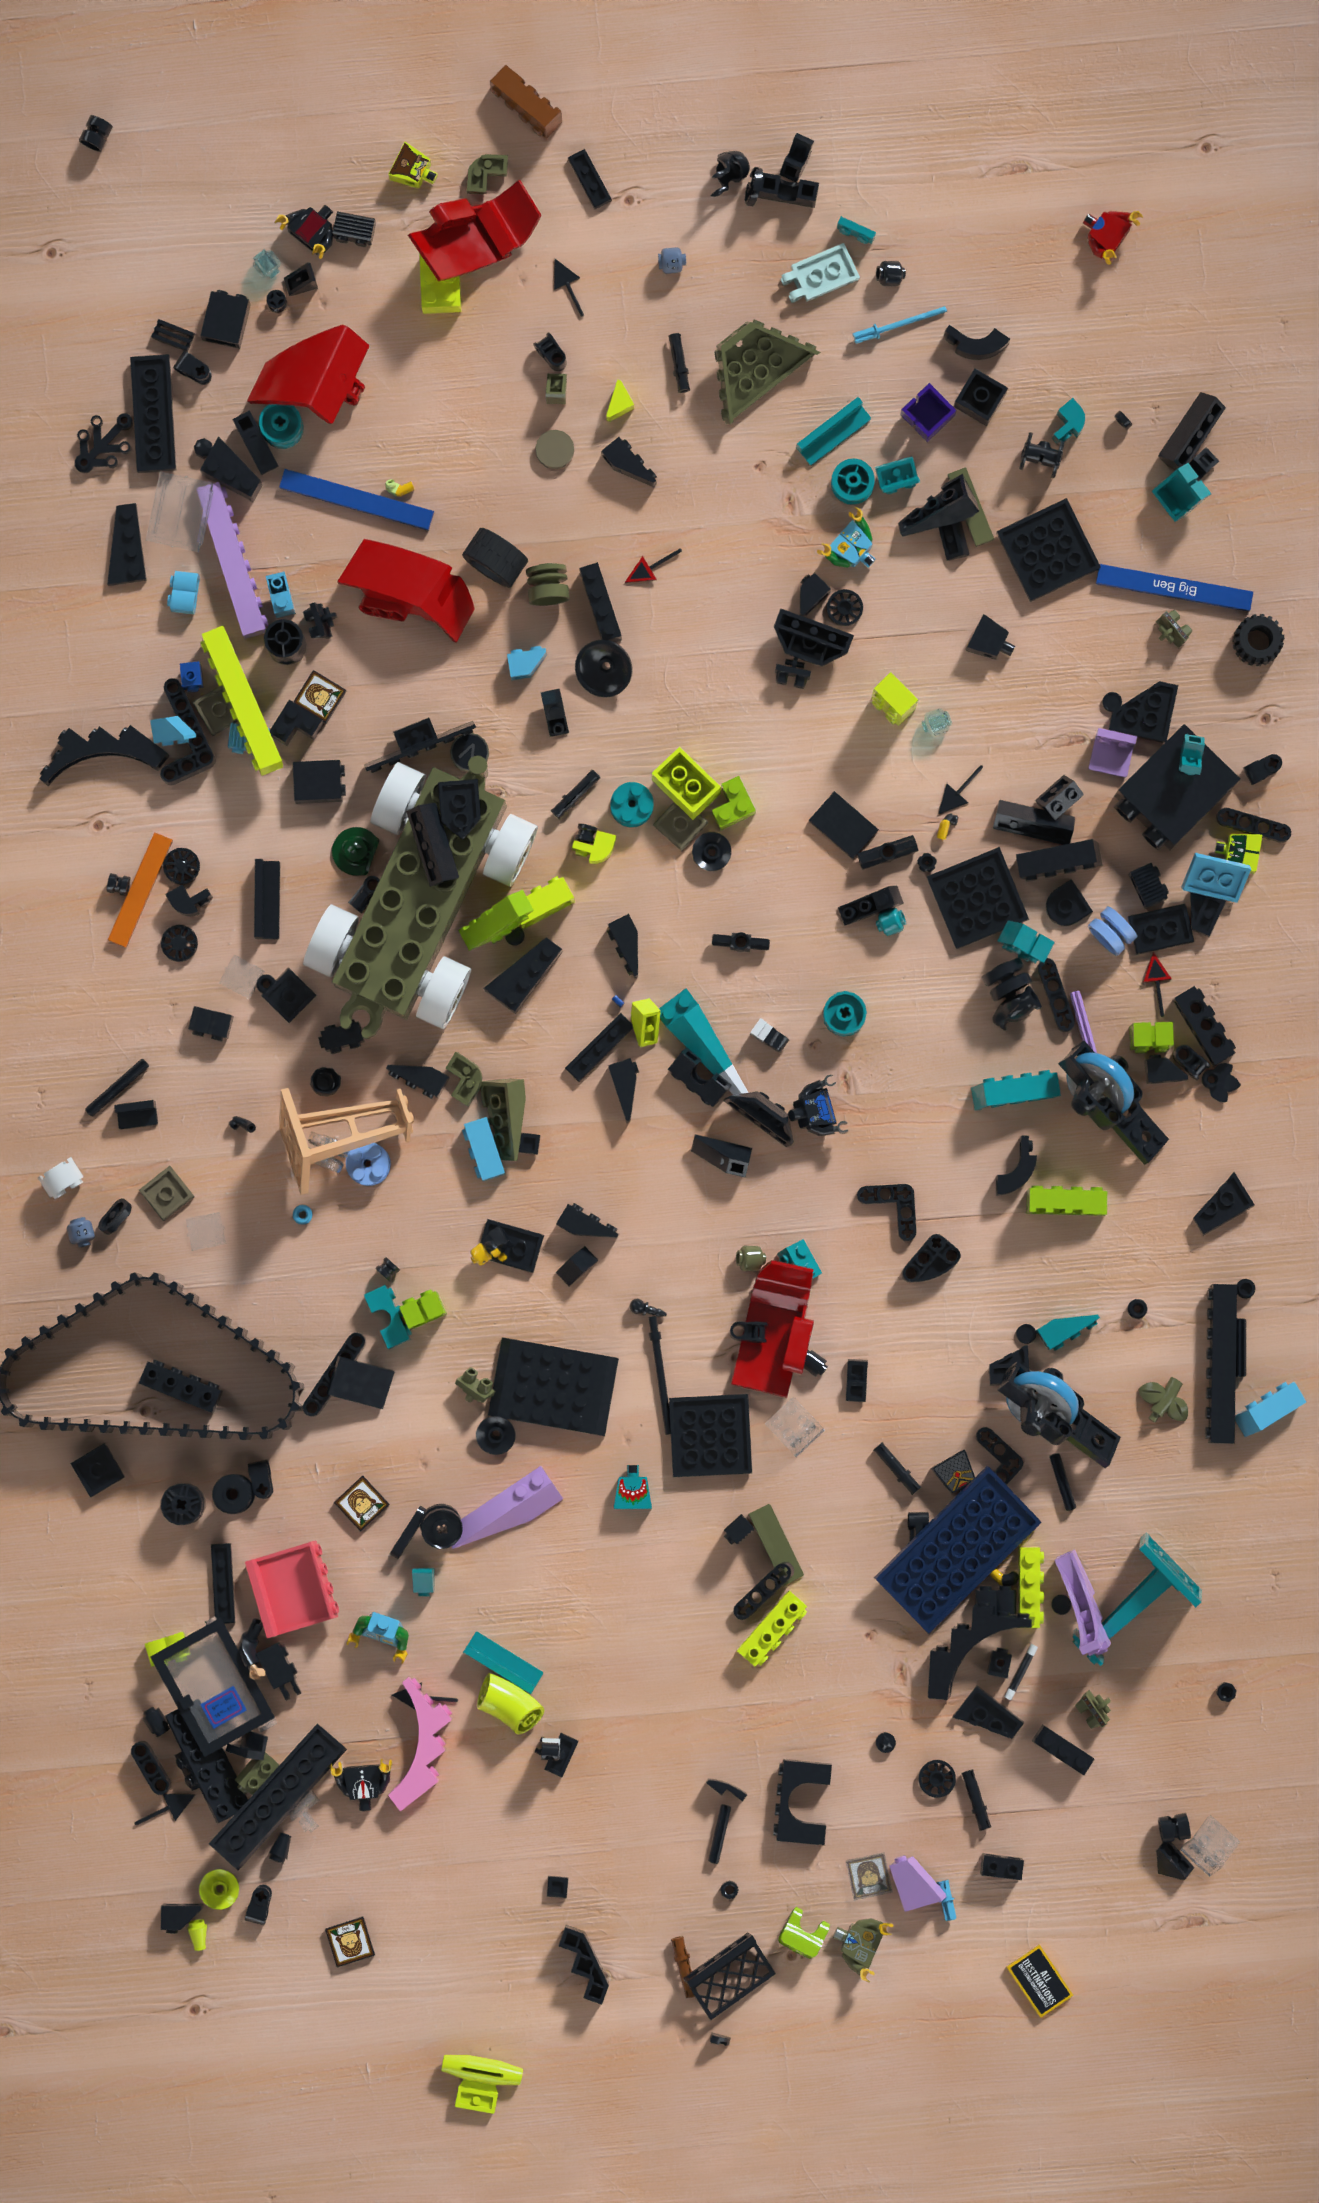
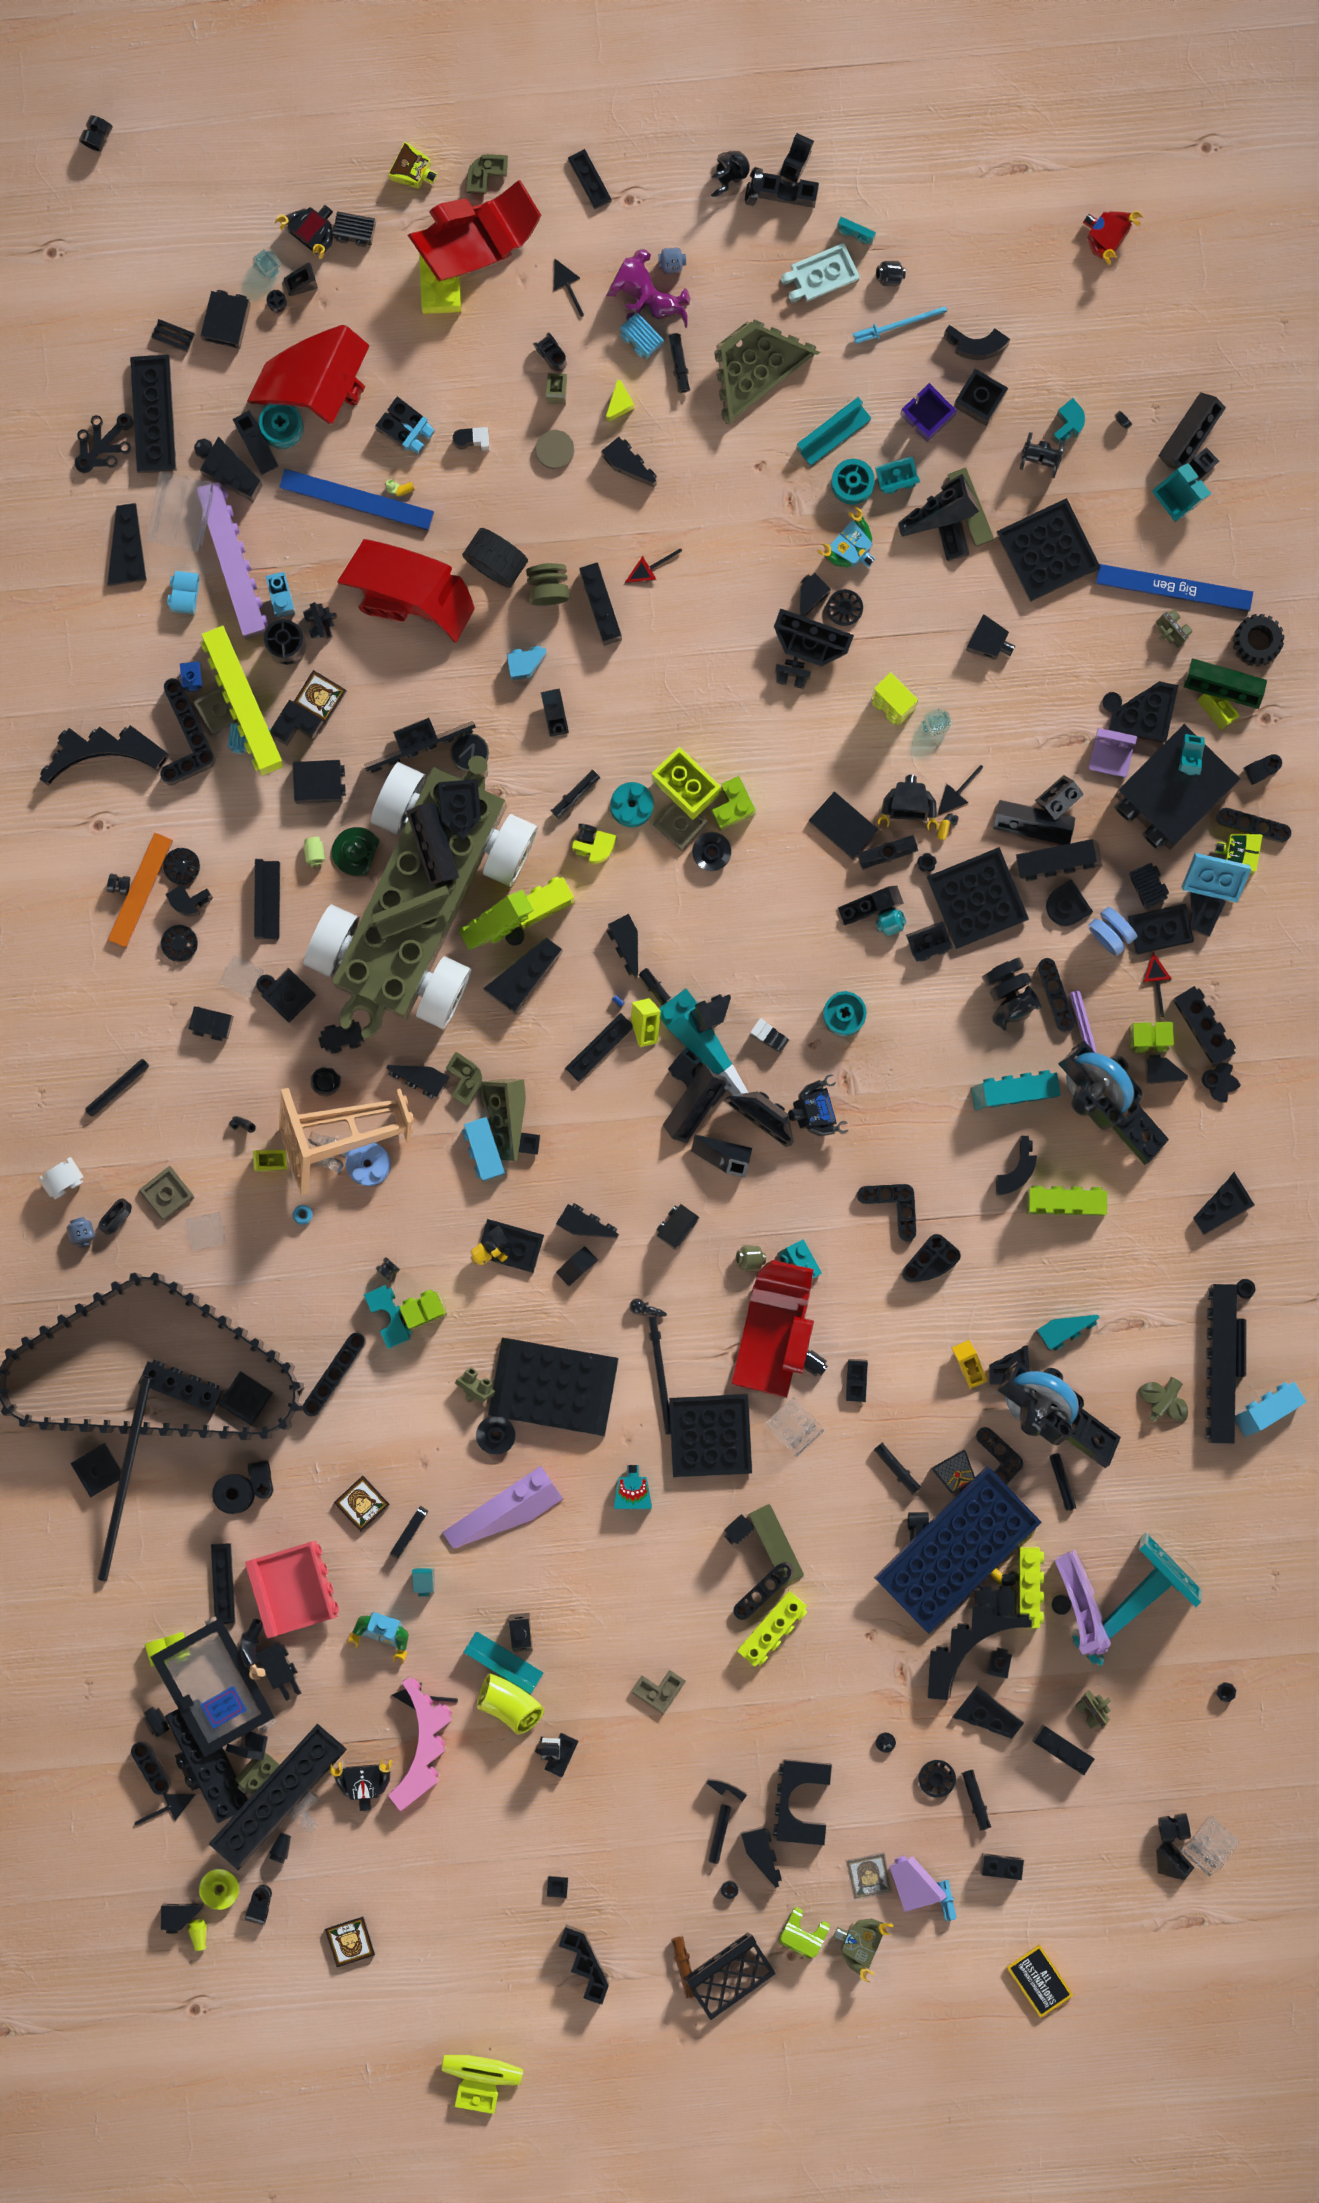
black panel [114,1100,158,1130] -> none
medium azure slope [150,716,196,746] -> none
black wheel [161,1483,206,1525] -> none
black piece [173,351,212,385] -> none
black tile [326,1356,395,1409] -> none
black piece [348,876,380,913] -> none
black wheel [420,1504,463,1549] -> none
dark orange wedge [490,65,562,139] -> none
black dish [575,640,633,697] -> none
black slope [608,1058,639,1123] -> none
black tile [710,2032,731,2046] -> none
black axle [712,932,770,952] -> none
black piece [730,1321,768,1343] -> none
teal piece [997,921,1055,964] -> none
black bar [1004,1644,1038,1700] -> none
black piece [1016,1324,1036,1344] -> none
black plate [1127,1299,1148,1319] -> none
black piece [1173,1045,1210,1081] -> none
none -> black piece [98,1375,152,1581]
none -> black tile [219,1371,273,1426]
none -> neon yellow slope [253,1150,287,1172]
none -> yellowish green brick [303,837,325,867]
none -> olive panel [372,886,455,939]
none -> black hips [375,396,435,454]
none -> leg [453,427,490,451]
none -> black torso [509,1613,533,1652]
none -> magenta animal [606,249,691,328]
none -> medium azure brick [620,312,664,359]
none -> dark tan tile [631,1670,686,1714]
none -> black axle [639,968,671,1005]
none -> black slope [656,1204,700,1250]
none -> black panel [663,1064,728,1143]
none -> black slope [690,994,731,1034]
none -> black slope [741,1826,782,1888]
none -> black torso [878,775,939,831]
none -> black bracket [906,921,953,962]
none -> yellow arch [951,1340,987,1389]
none -> dark green brick [1183,658,1267,709]
none -> neon yellow slope [1197,694,1240,730]

